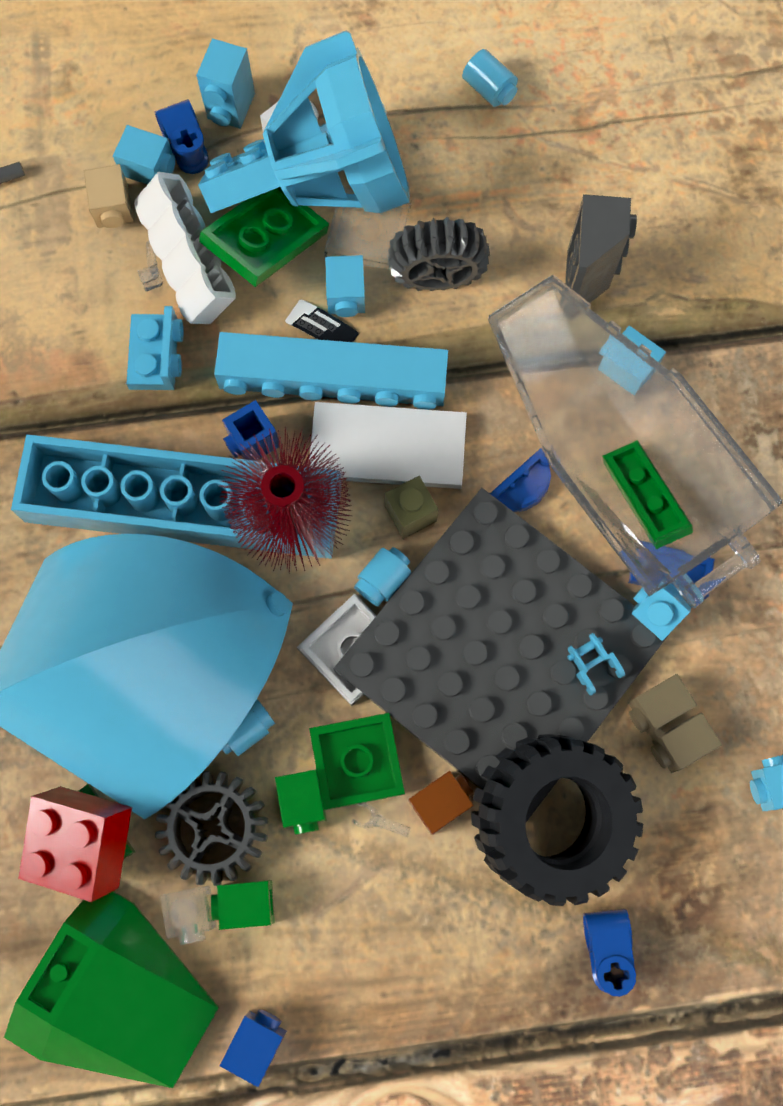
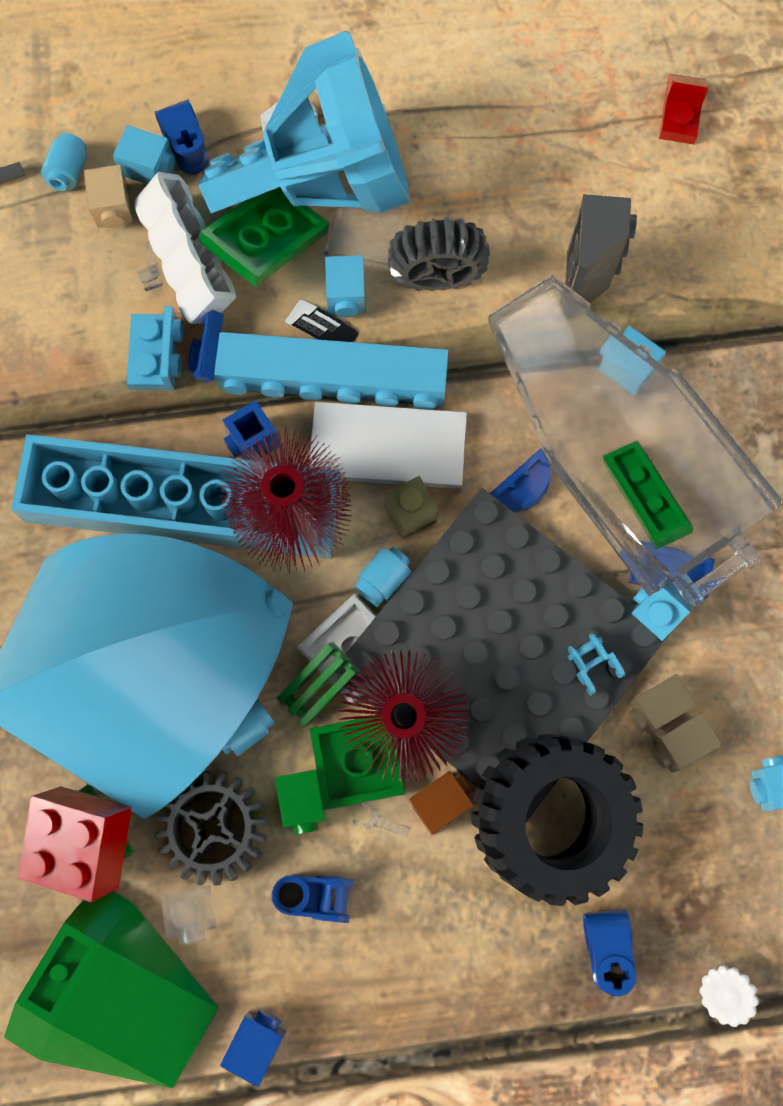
medium azure brick [196,38,255,129] -> none
green brick [211,880,275,930] -> none
medium azure brick [462,49,518,107] -> none
none -> medium azure brick [41,133,87,191]
none -> blue tile [188,310,224,383]
none -> blue piece [271,874,354,923]
none -> green tile [276,642,360,728]
none -> dark red piece [338,650,470,783]
none -> red slope [659,73,709,145]
none -> white piece [699,965,759,1027]

